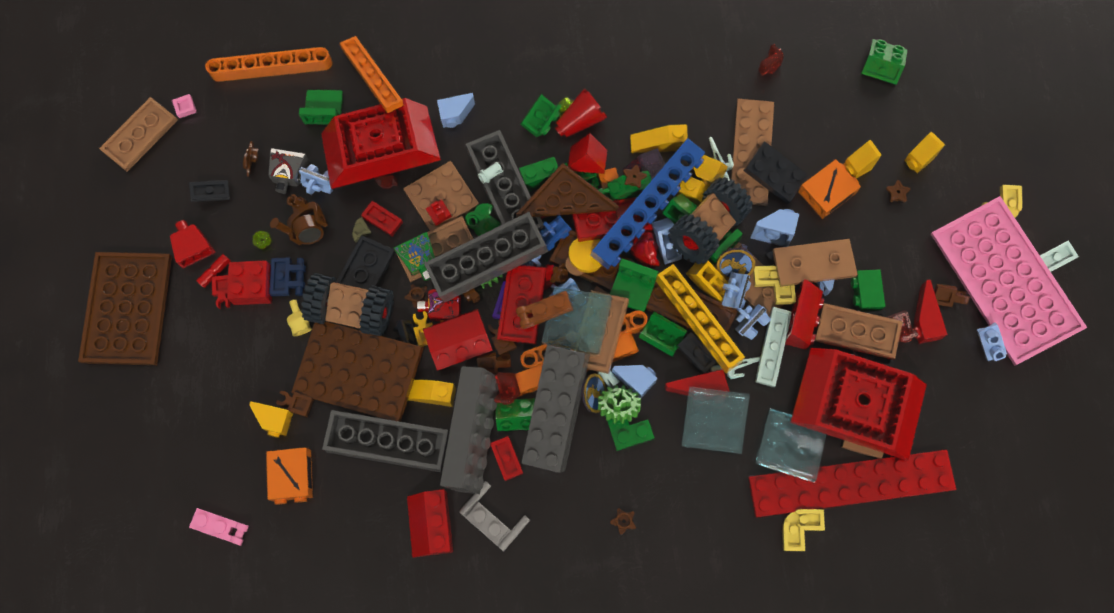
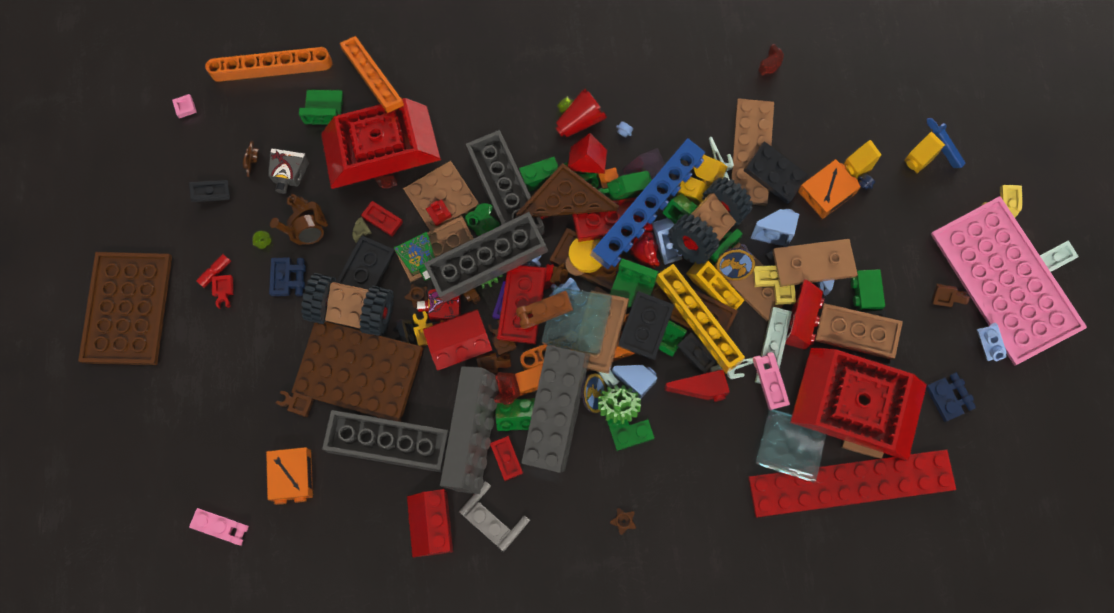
medium nougat plate [99,97,178,172] -> none
red torso [170,220,216,268] -> none
red piece [227,261,272,305] -> none
yellow slope [250,401,293,438] -> none
light yellow piece [287,300,312,336] -> none
light blue hips [299,164,333,194] -> none
yellow slope [408,380,456,407] -> none
light blue slope [437,93,475,128] -> none
light aqua pin [478,162,503,184] -> none
green bracket [520,94,562,137] -> none
blue hips [539,215,572,251] -> none
reddish brown plate [623,165,647,188] -> none
yellow slope [630,125,688,153] -> none
clear light blue plate [682,387,750,454] -> none
light blue hips [722,272,751,309] -> none
light blue hips [735,304,771,340] -> none
light yellow plate [782,509,825,551] -> none
green bracket [861,39,908,85] -> none
reddish brown plate [886,180,911,203] -> none
clear red bracket [887,310,918,343] -> none
red slope [913,280,948,344] -> none
none -> light blue plate [616,121,633,137]
none -> black plate [617,291,674,360]
none -> bright pink plate [753,352,790,410]
none -> dark blue plate [858,173,876,190]
none -> dark blue plate [926,372,976,422]
none -> blue piece [927,118,966,168]

